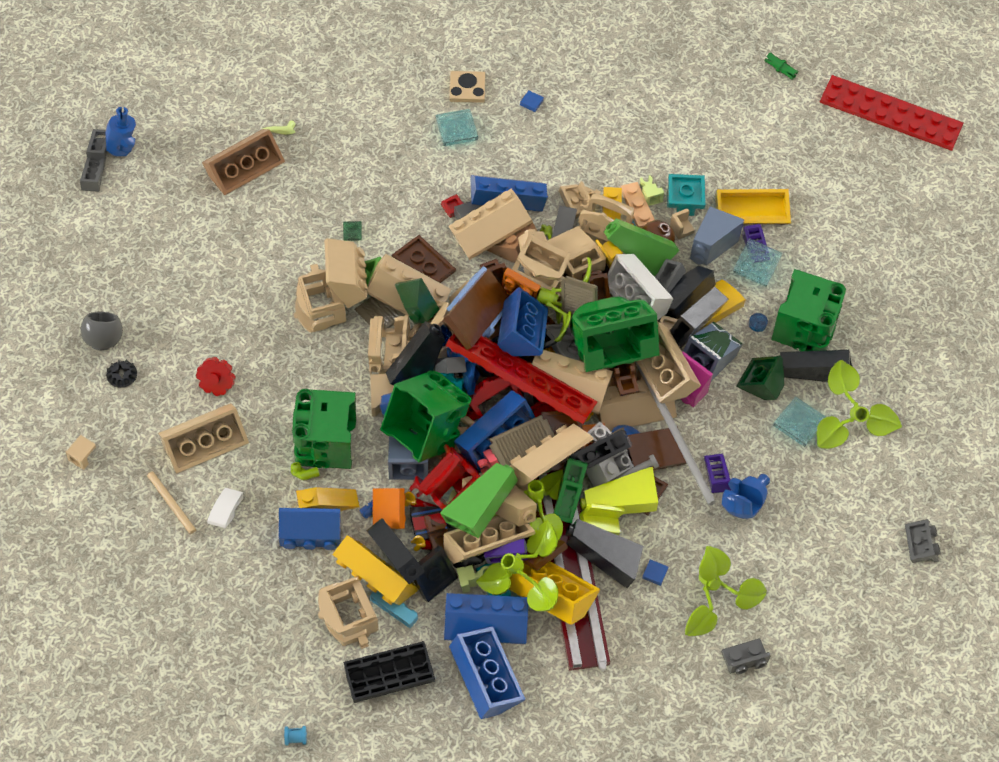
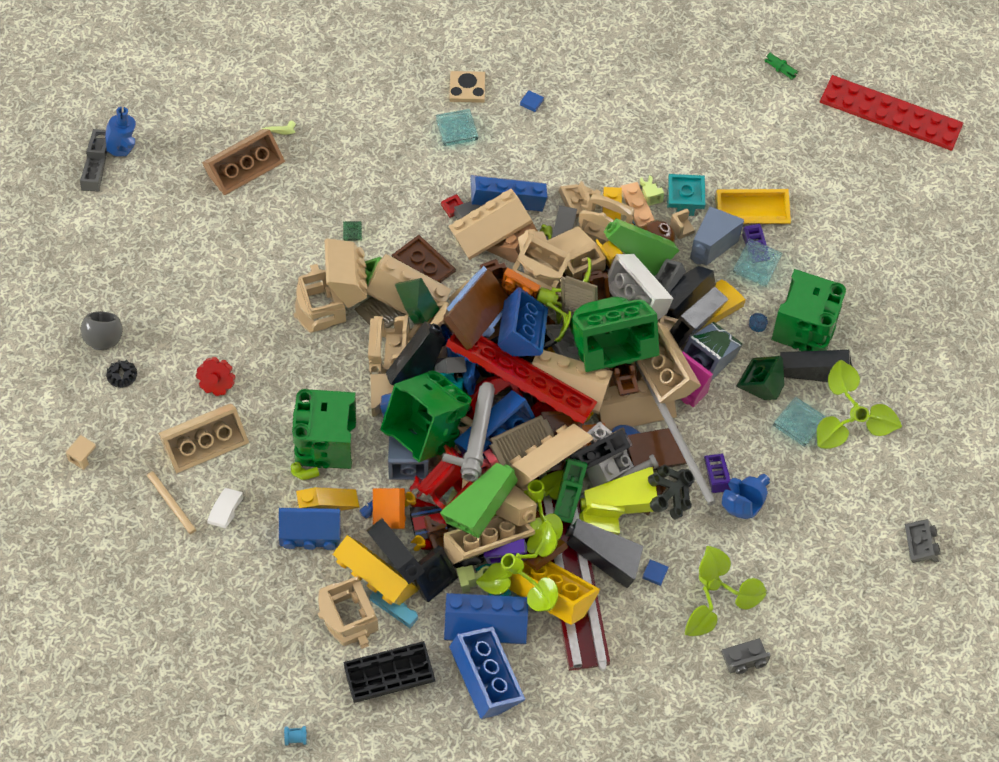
none -> light grey cylinder [442,382,495,482]
none -> pearl dark grey plant [648,465,695,520]

